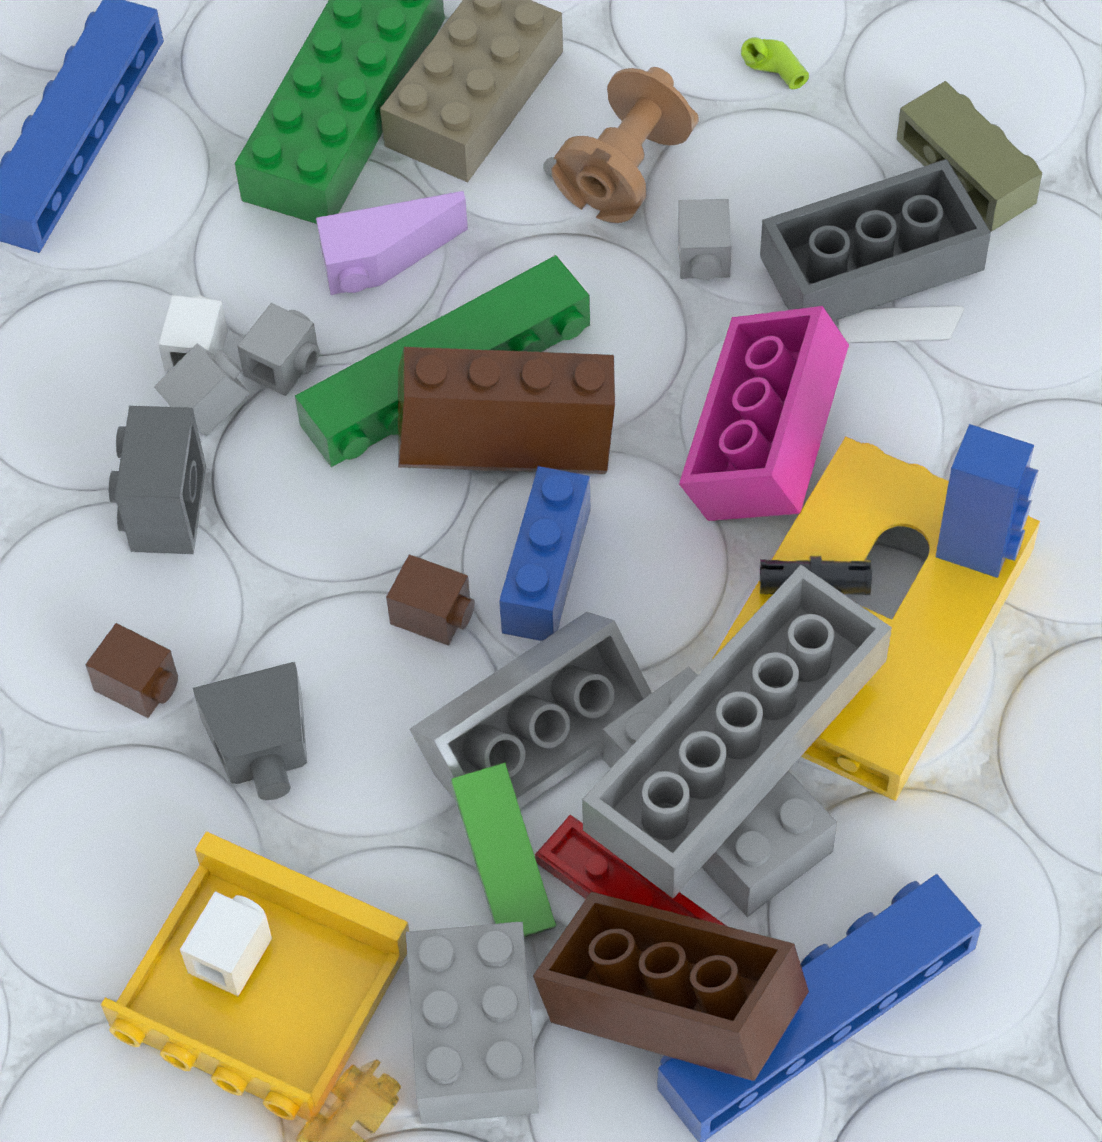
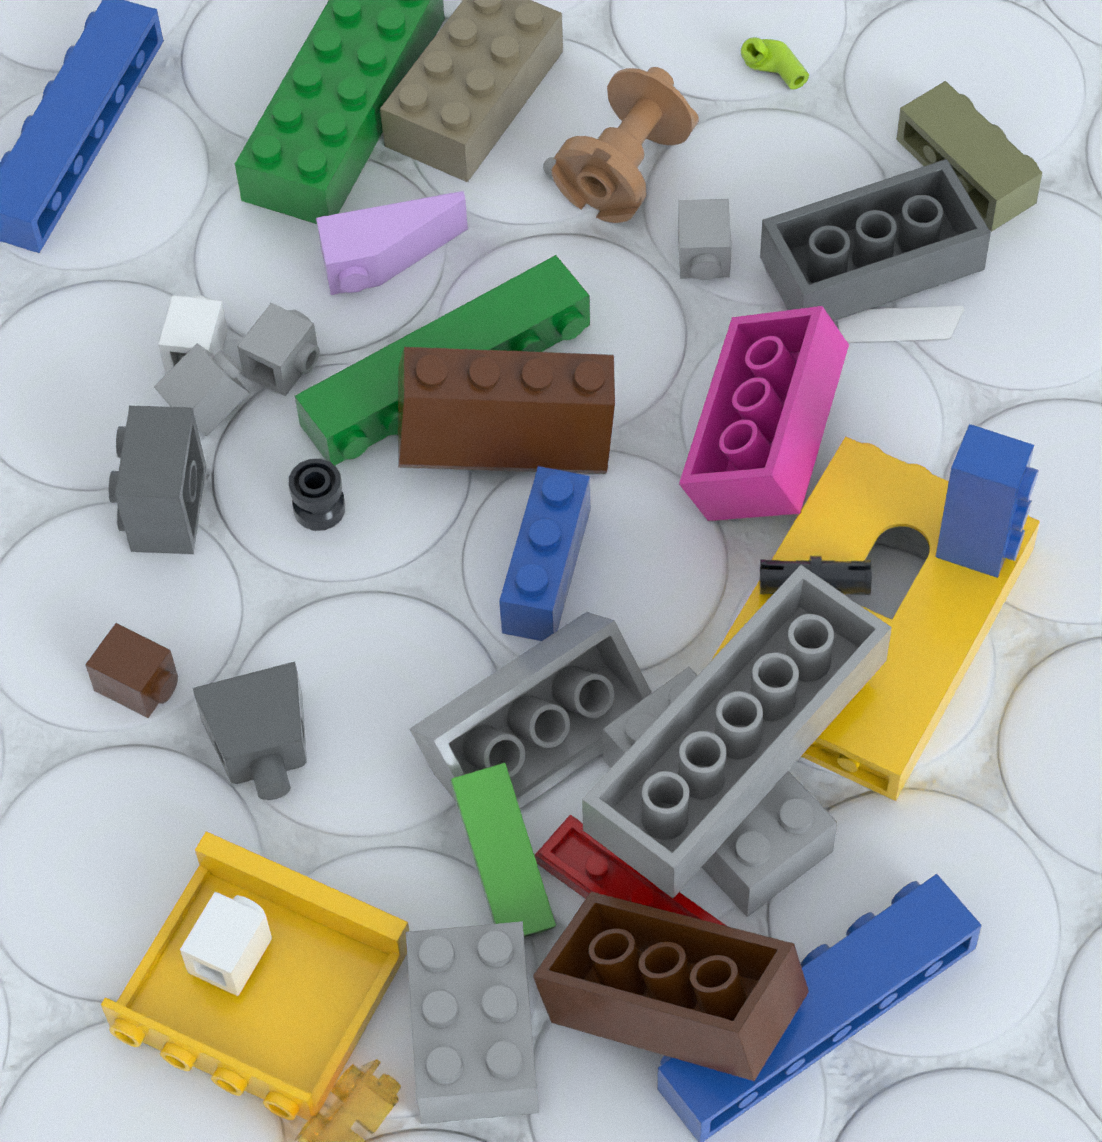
reddish brown brick [386,554,475,646] -> none
none -> black wheel [289,459,345,531]

